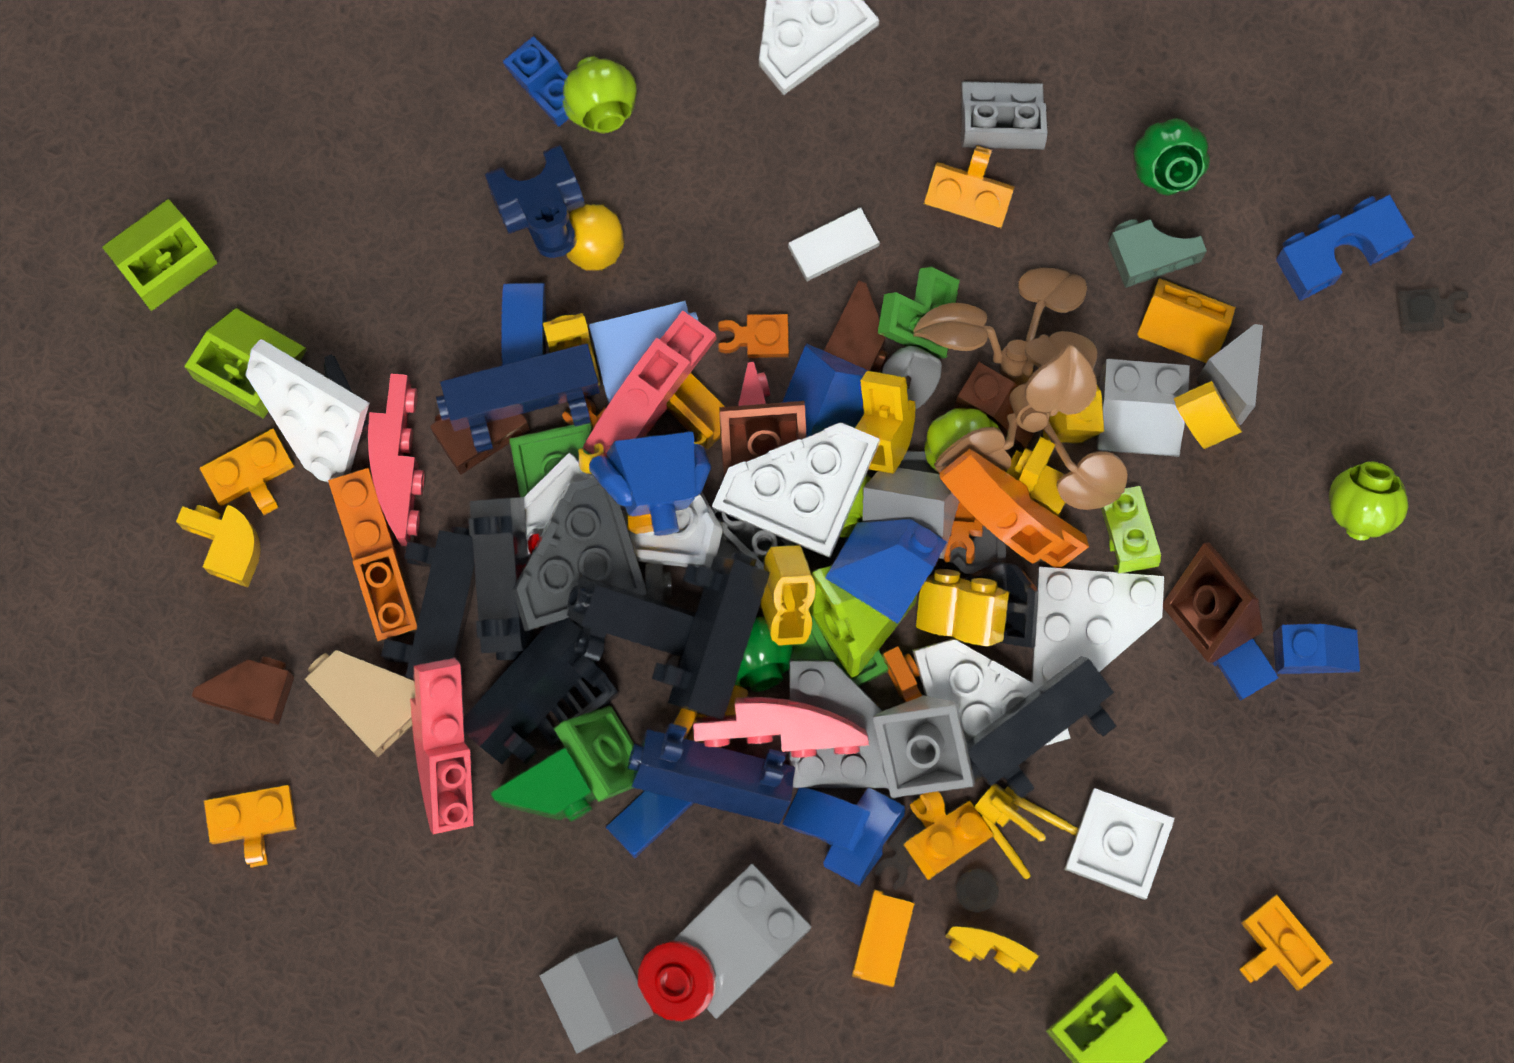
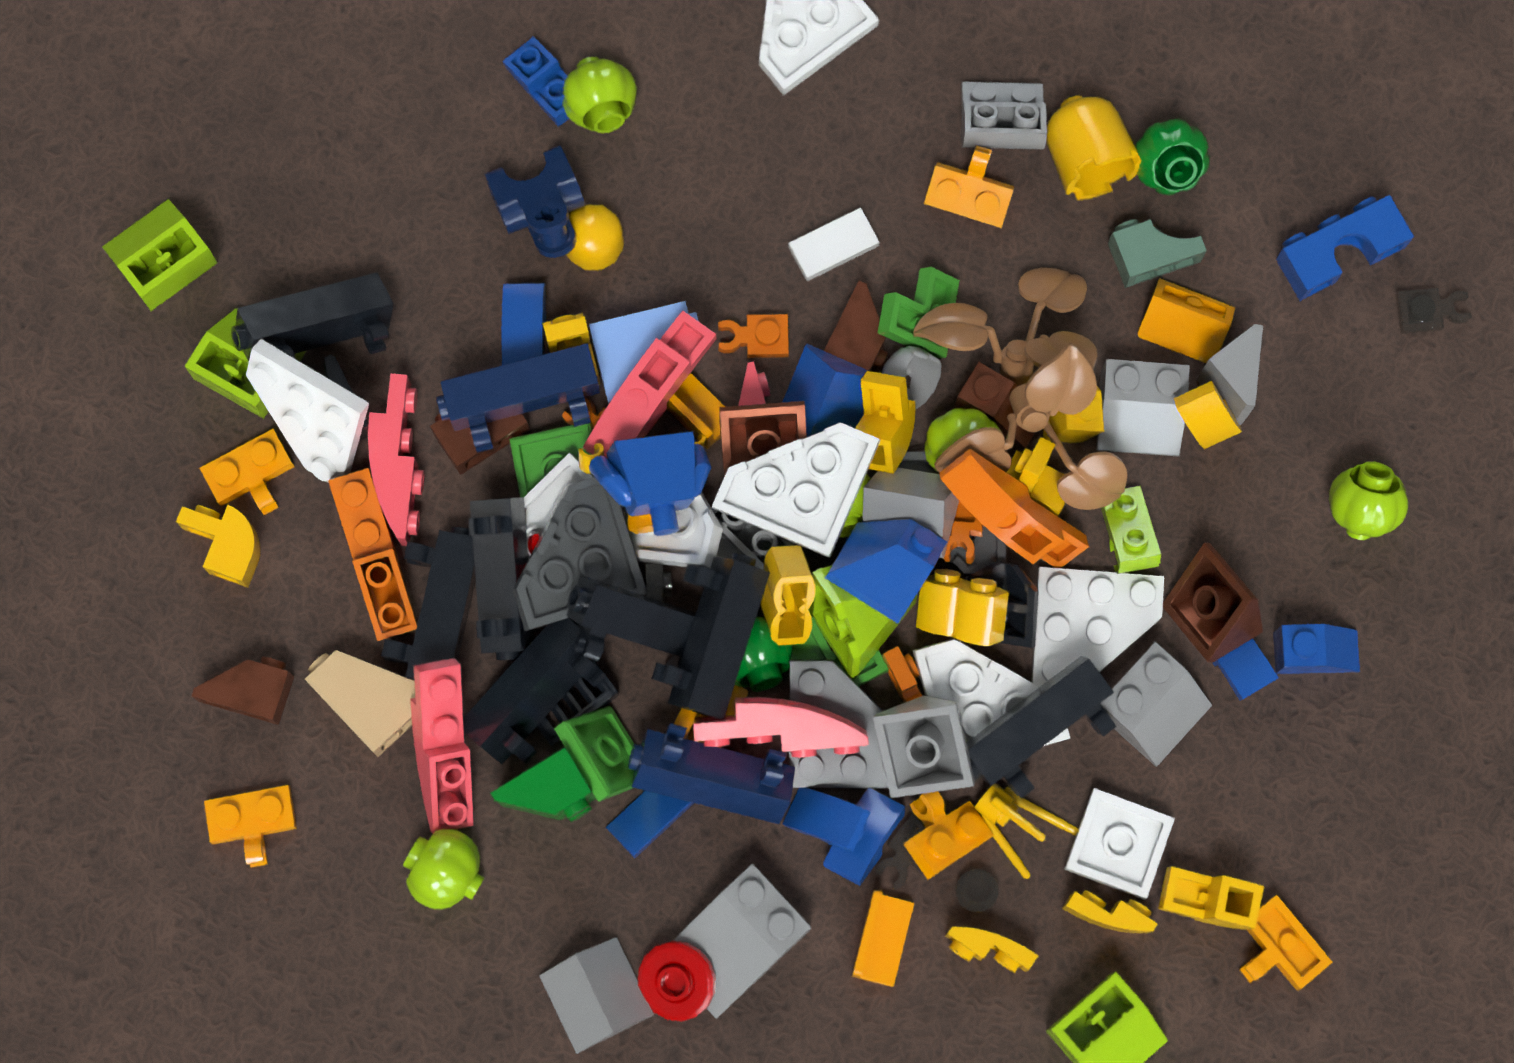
none -> black brick [231,273,394,362]
none -> lime plant [403,829,484,909]
none -> yellow cylinder [1046,96,1142,200]
none -> yellow slope [1062,890,1158,933]
none -> light grey slope [1100,642,1212,767]
none -> yellow brick [1158,867,1264,929]

